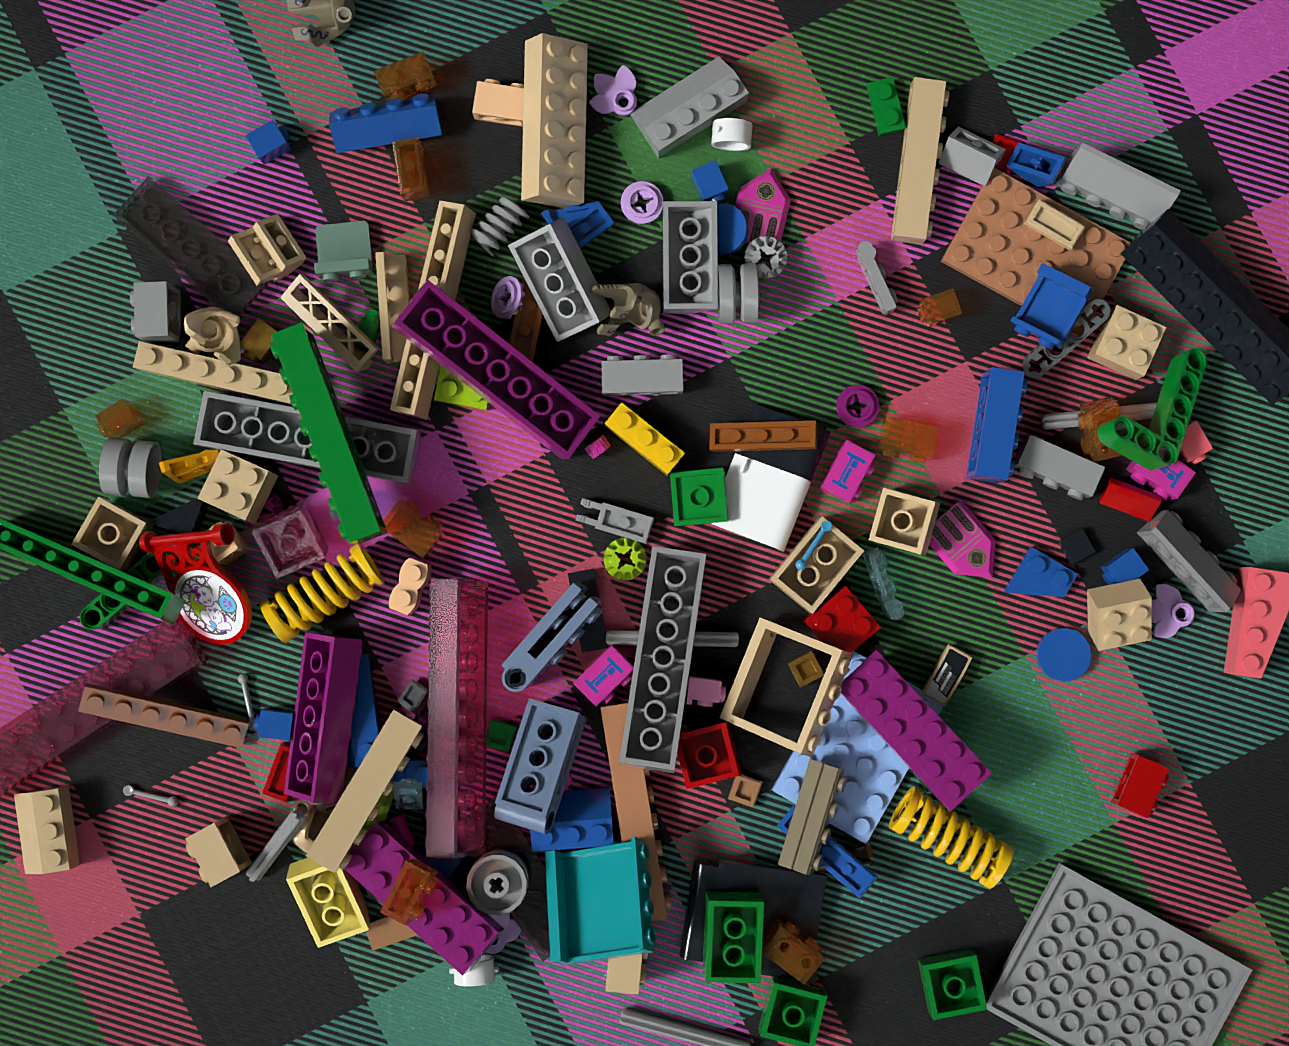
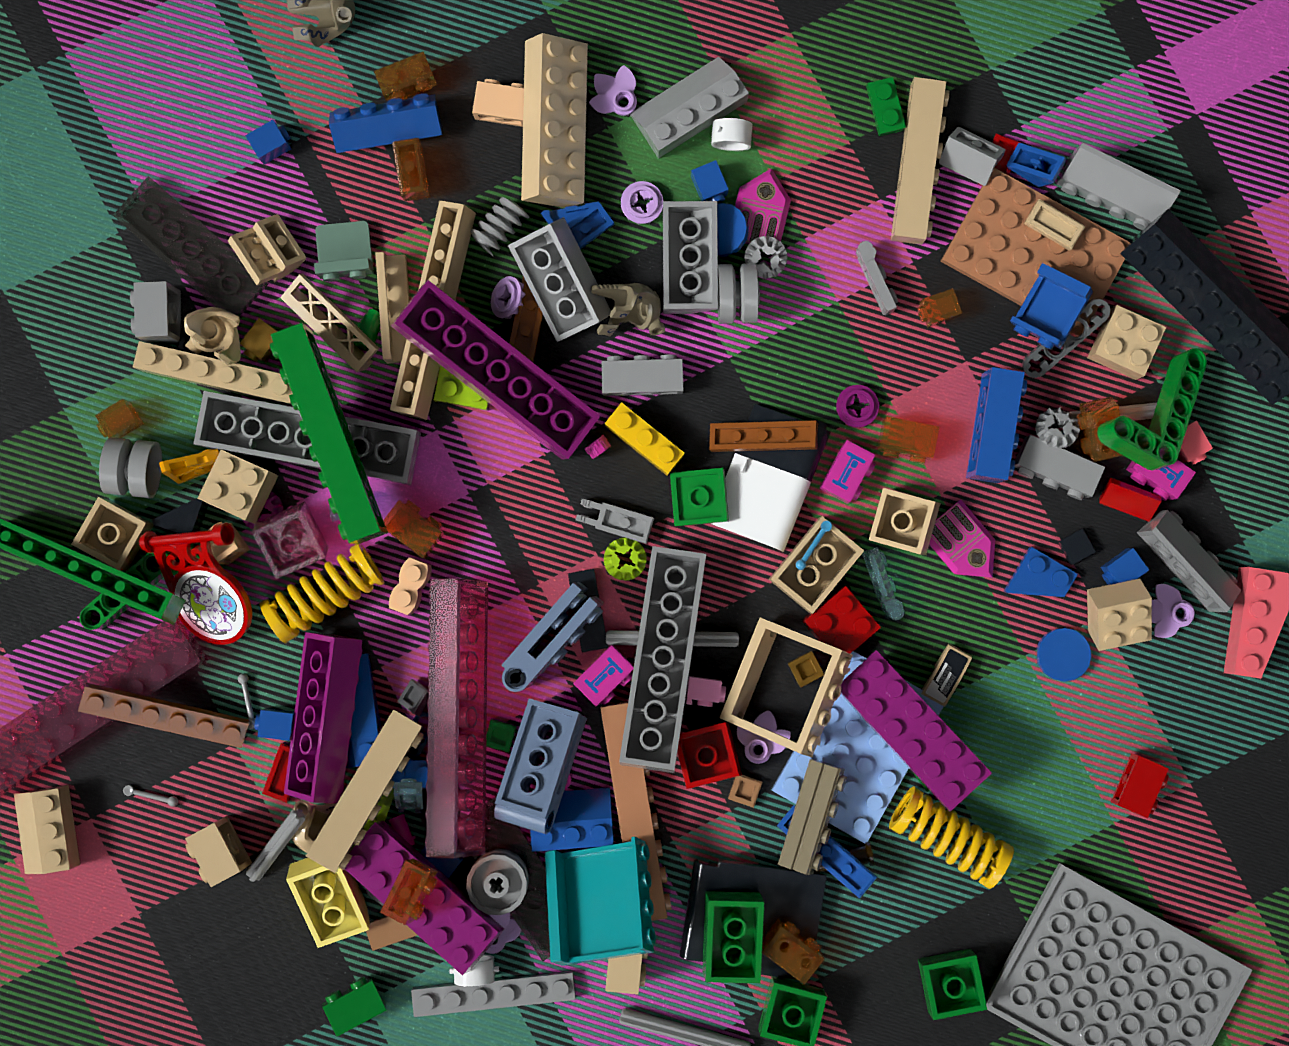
none -> green brick [322,977,386,1037]
none -> light grey plate [411,971,576,1017]
none -> lavender plate [737,711,791,764]
none -> light grey gear [1035,407,1080,448]

